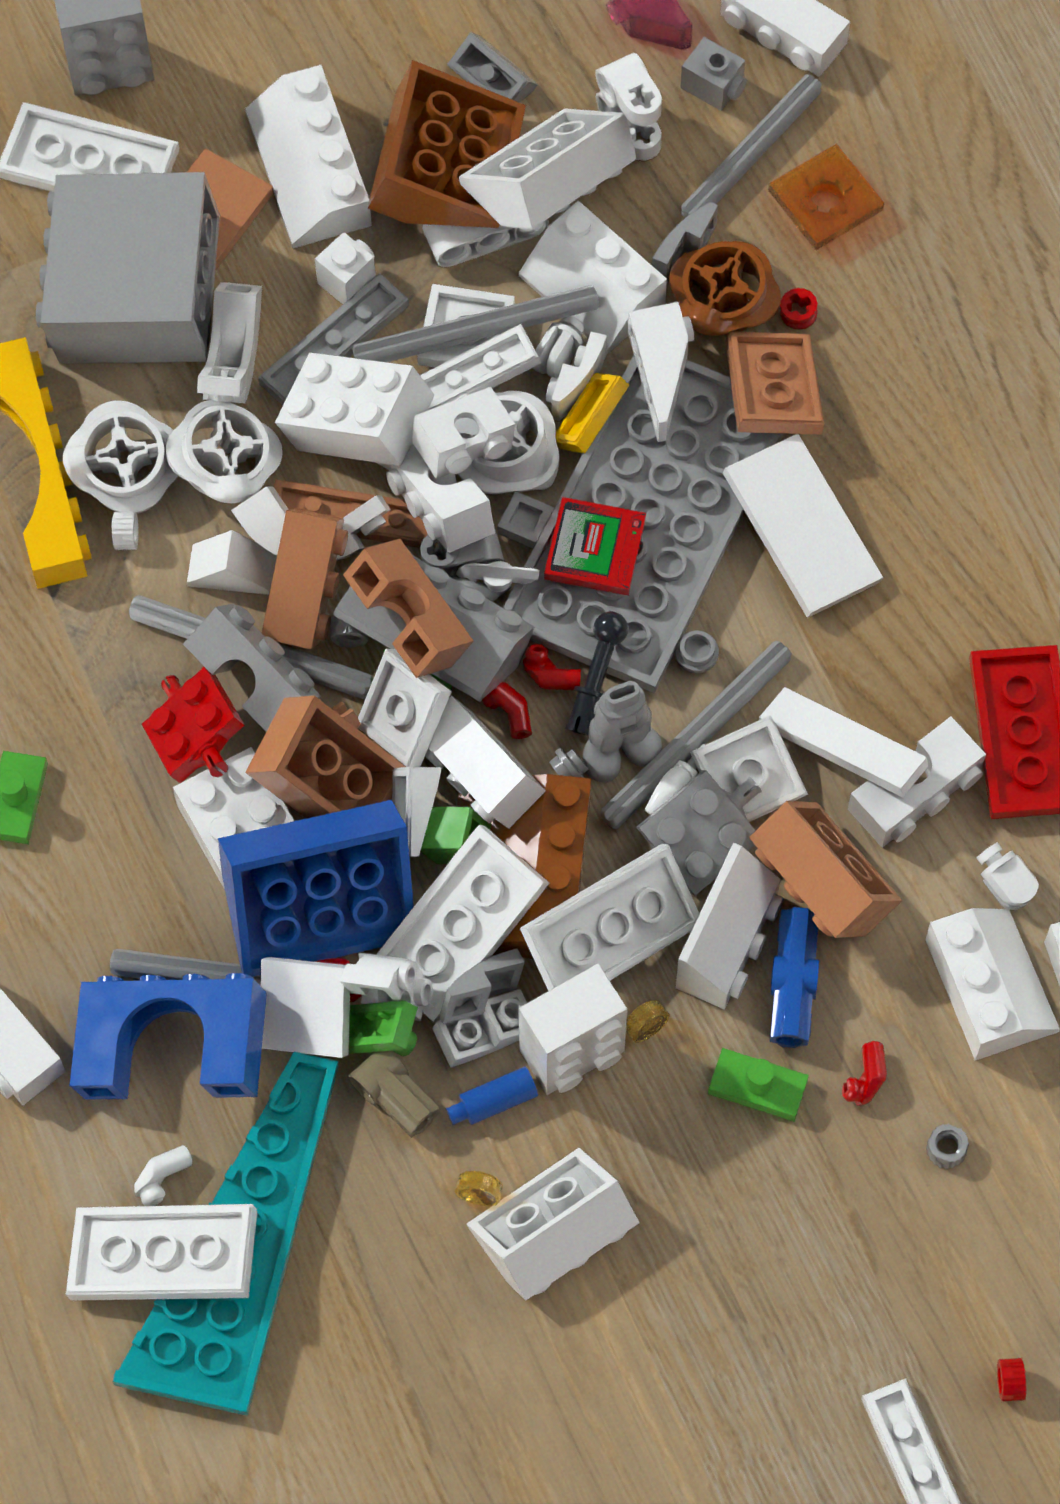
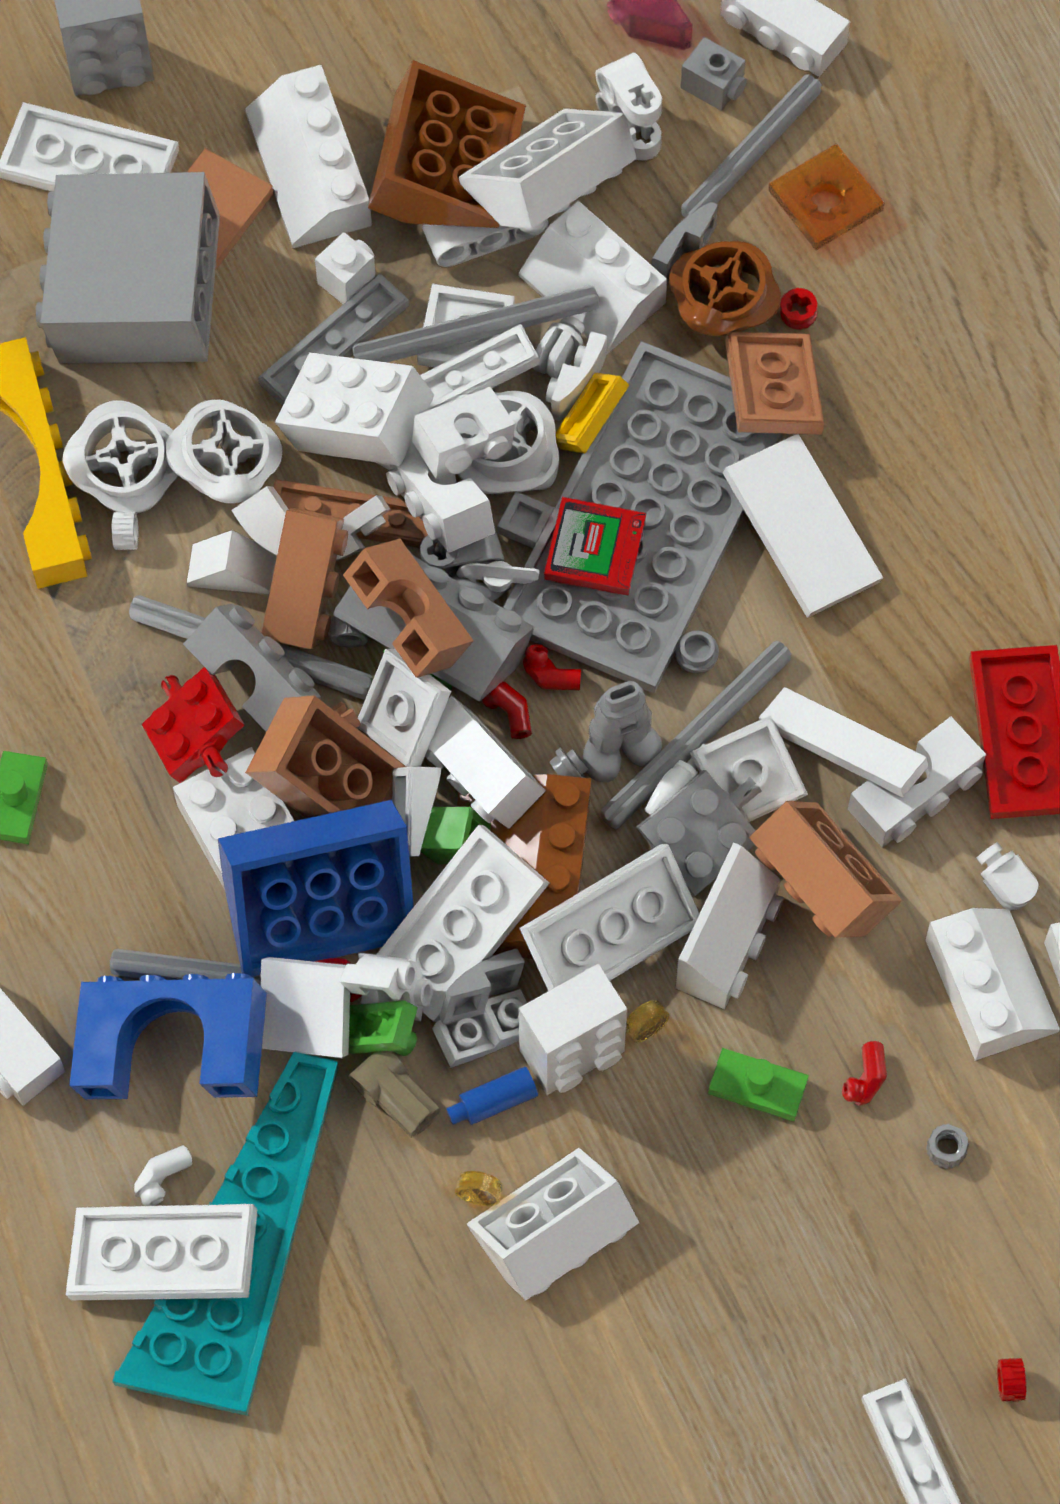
white arch [197,282,262,403] -> none
light grey slope [447,32,538,102] -> none
black pin [565,611,628,736] -> none
white slope [628,302,694,442] -> none
blue piece [770,907,819,1048] -> none

